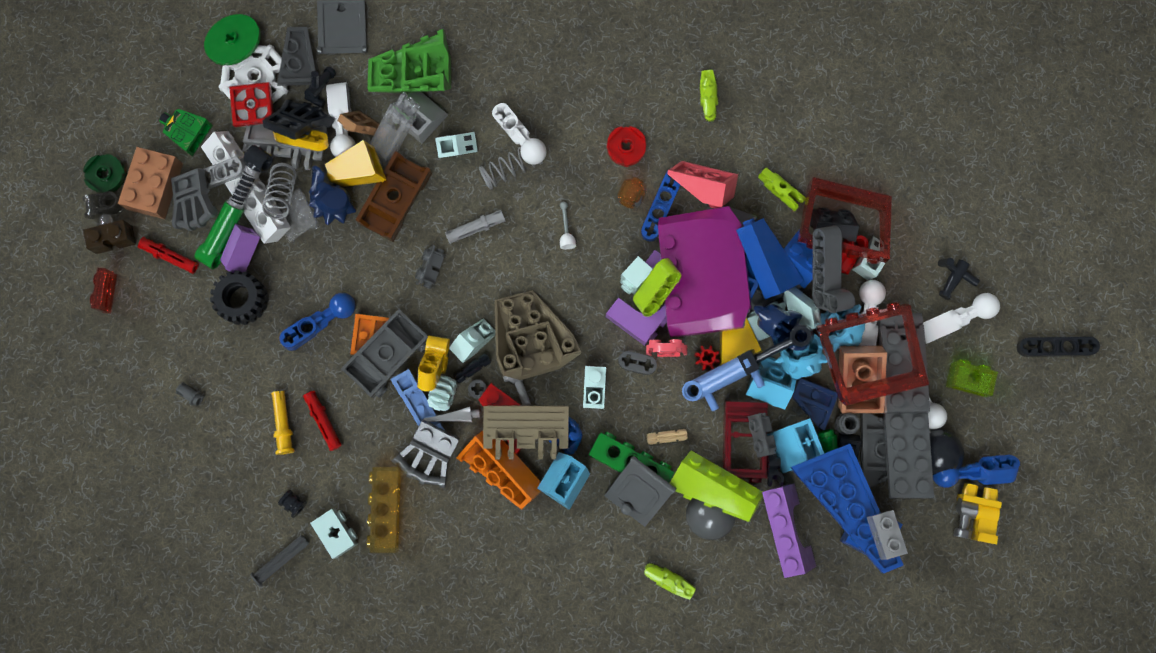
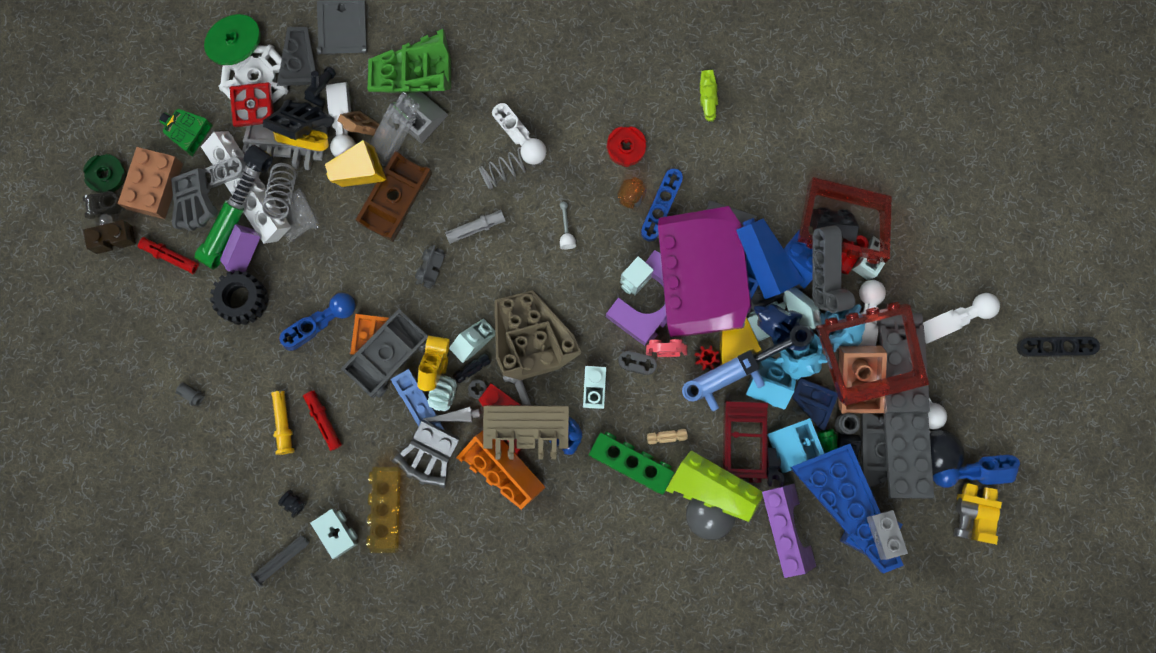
clear red plate [90,267,117,314] -> none
dark blue head [309,165,356,225] -> none
light aqua slope [435,132,478,158] -> none
medium azure slope [537,452,590,510] -> none
dark grey container [604,456,677,527] -> none
lime beam [633,258,681,317] -> none
lime hinge [644,563,696,600] -> none
coral slope [668,161,738,208] -> none
dark grey hinge [748,413,777,458] -> none
lime hinge [758,168,806,211] -> none
black piece [938,258,980,300] -> none
clear neon green brick [946,359,998,398] -> none

